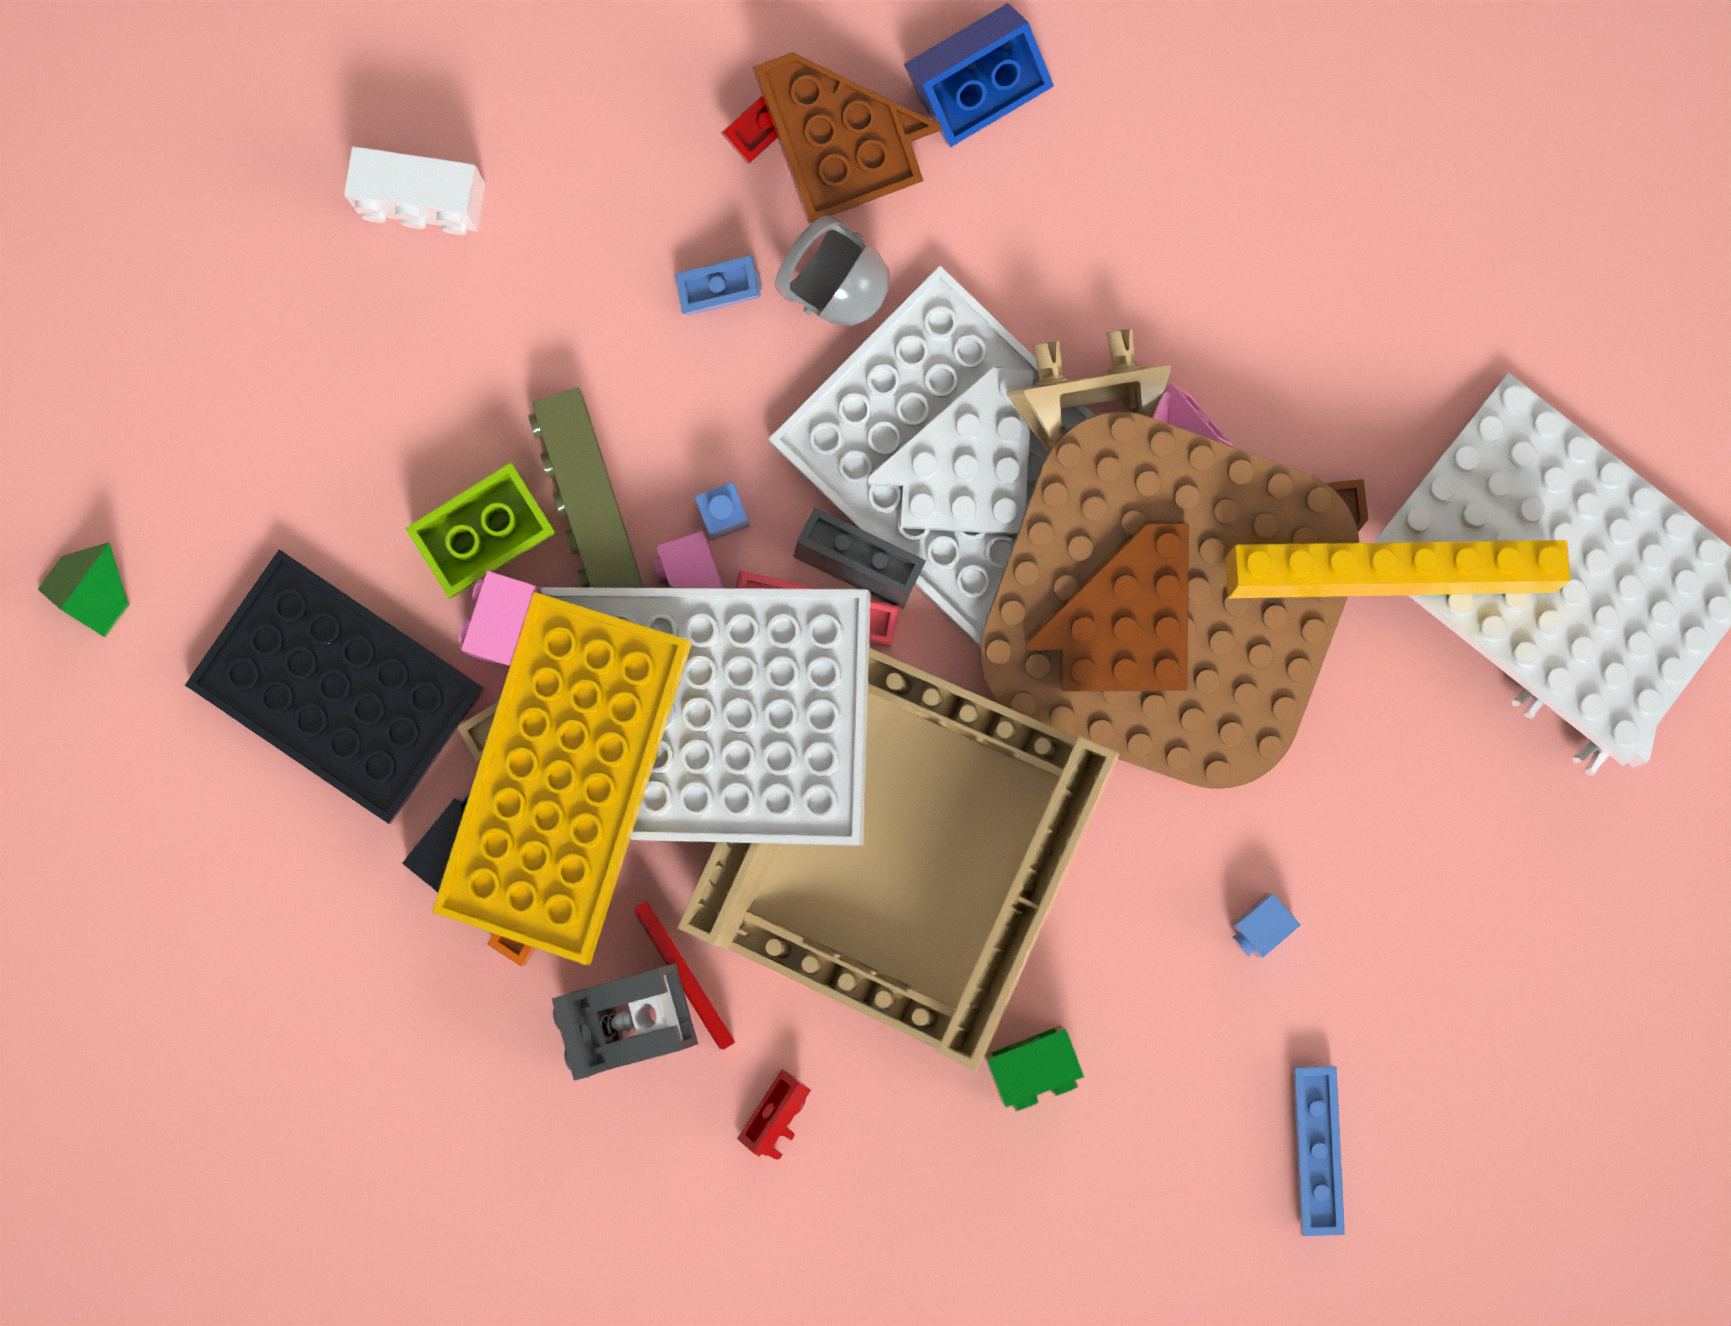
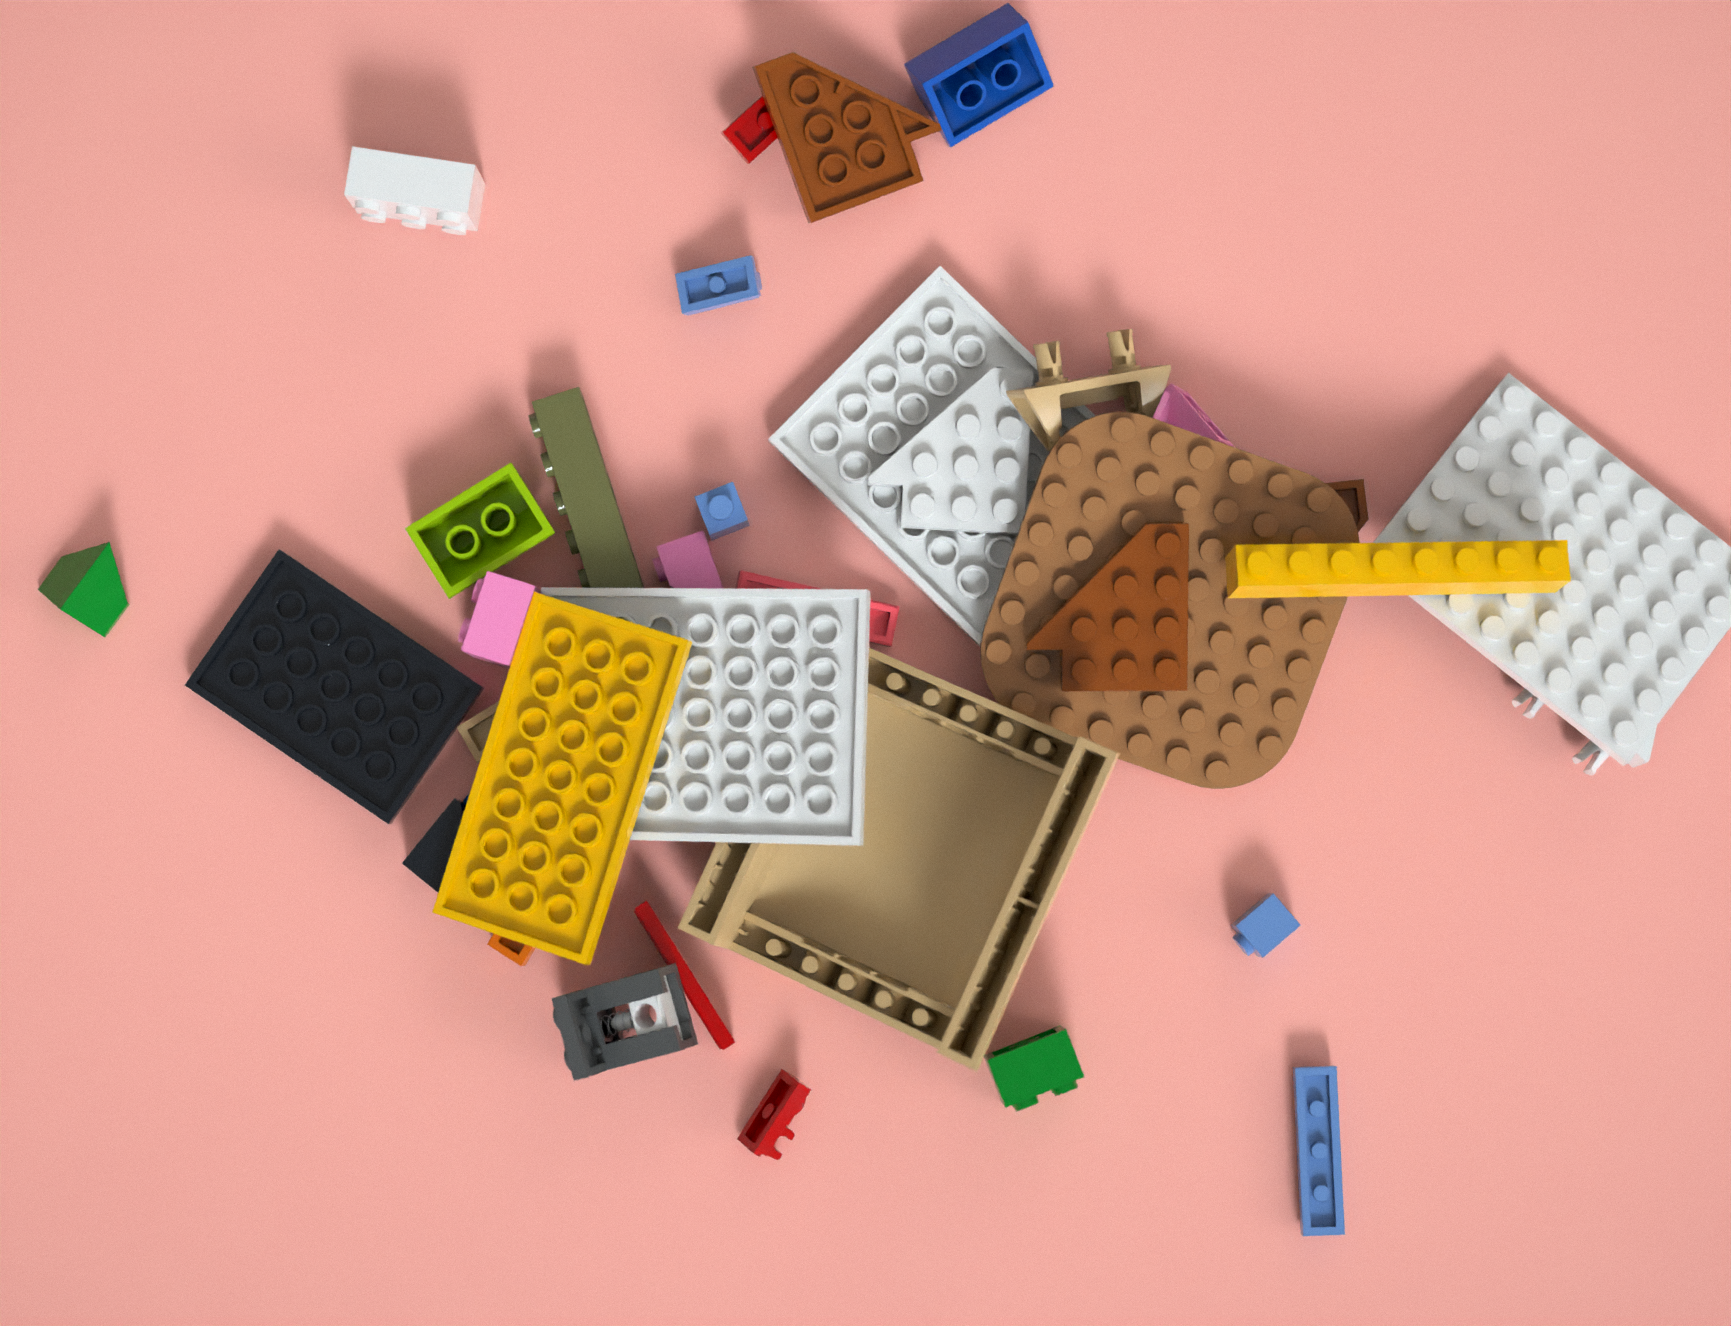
light grey piece [774,215,890,327] -> none
dark grey panel [793,507,926,609] -> none

